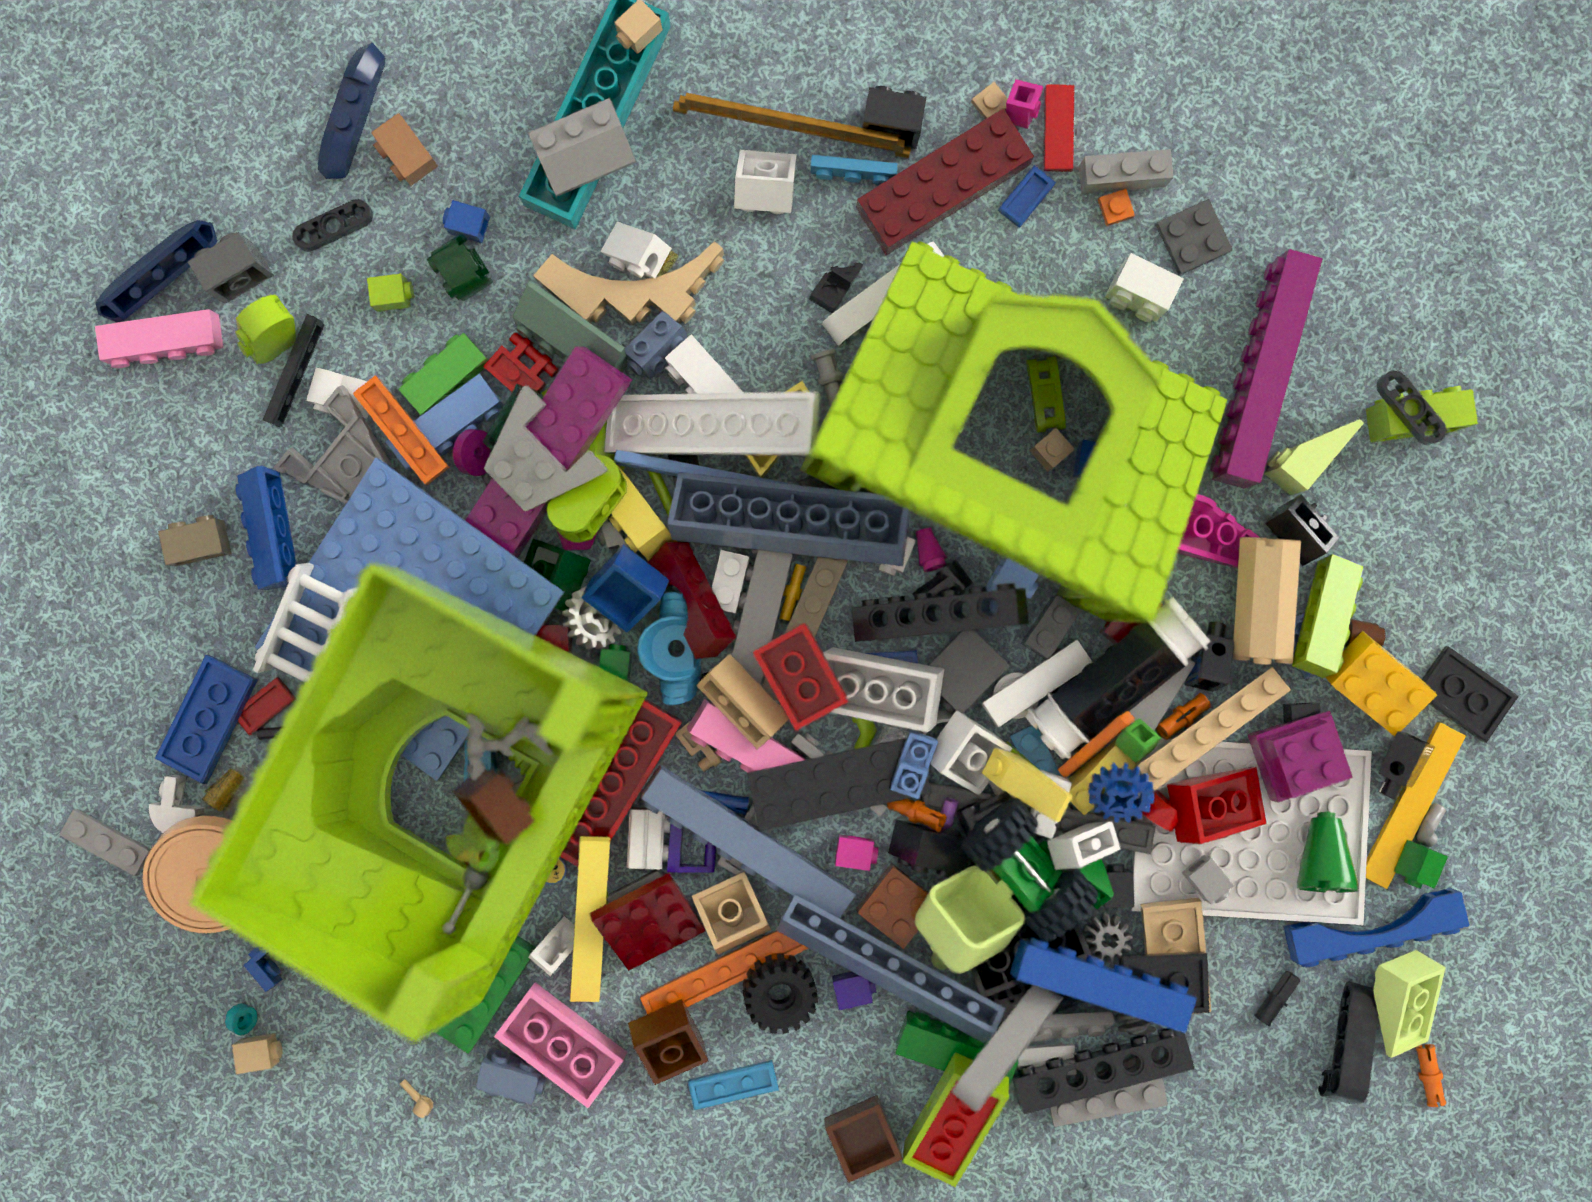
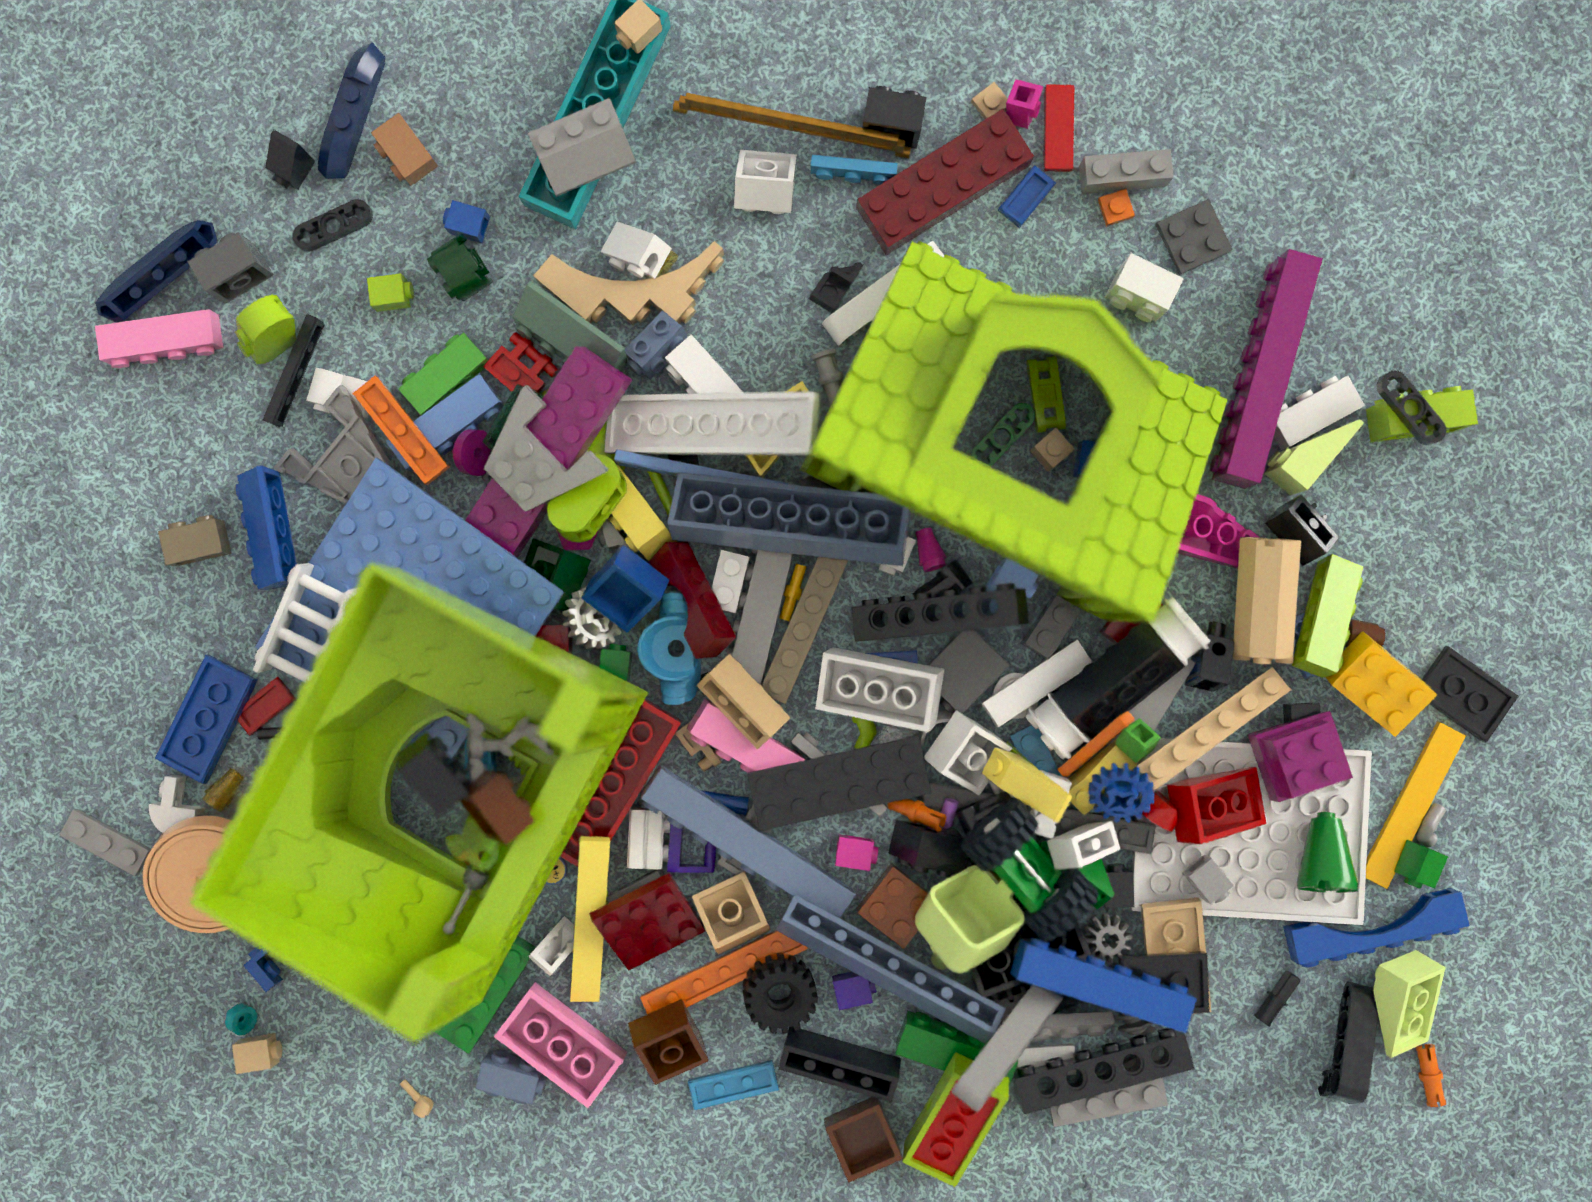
red brick [752,623,849,731] -> none
medium blue slope [890,730,938,799] -> none
orange pin [1156,693,1211,740] -> none
black torso [1378,731,1435,800] -> none
none -> black slope [265,129,315,190]
none -> black piece [398,731,469,817]
none -> black brick [778,1026,901,1102]
none -> green beam [969,403,1035,468]
none -> white brick [1274,376,1365,450]

